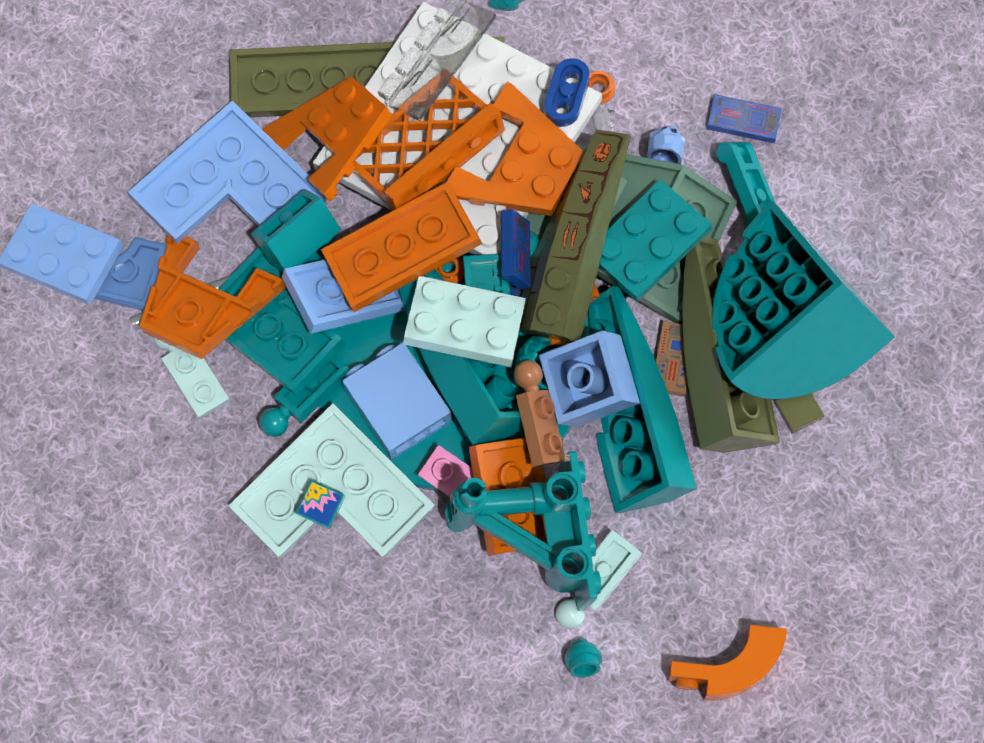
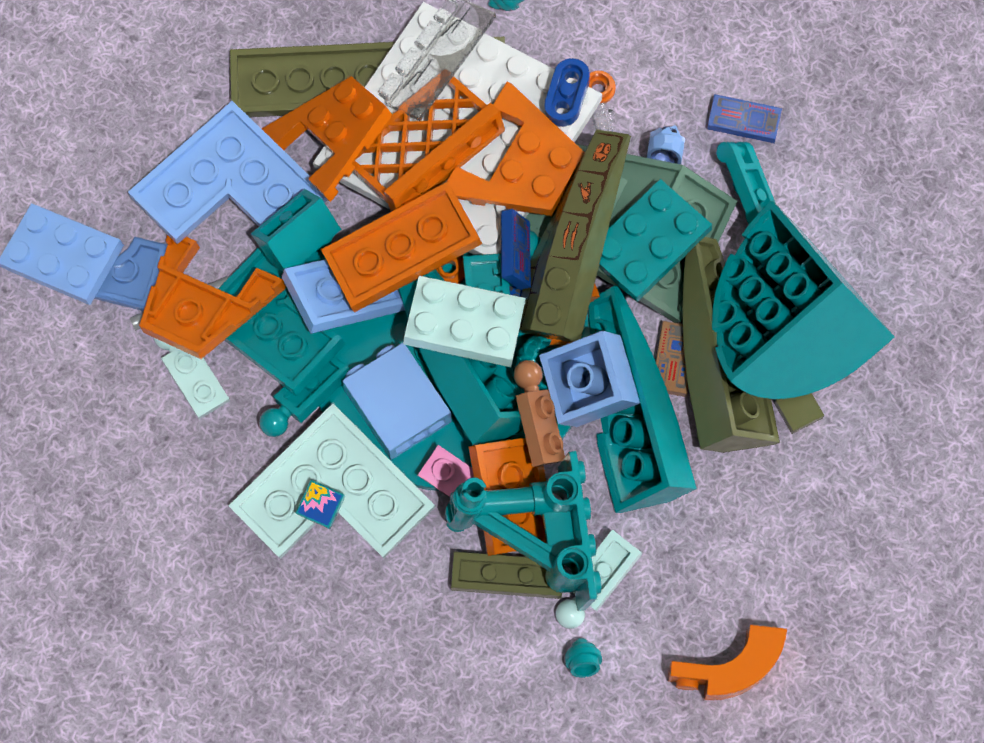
none -> olive plate [451,552,564,599]

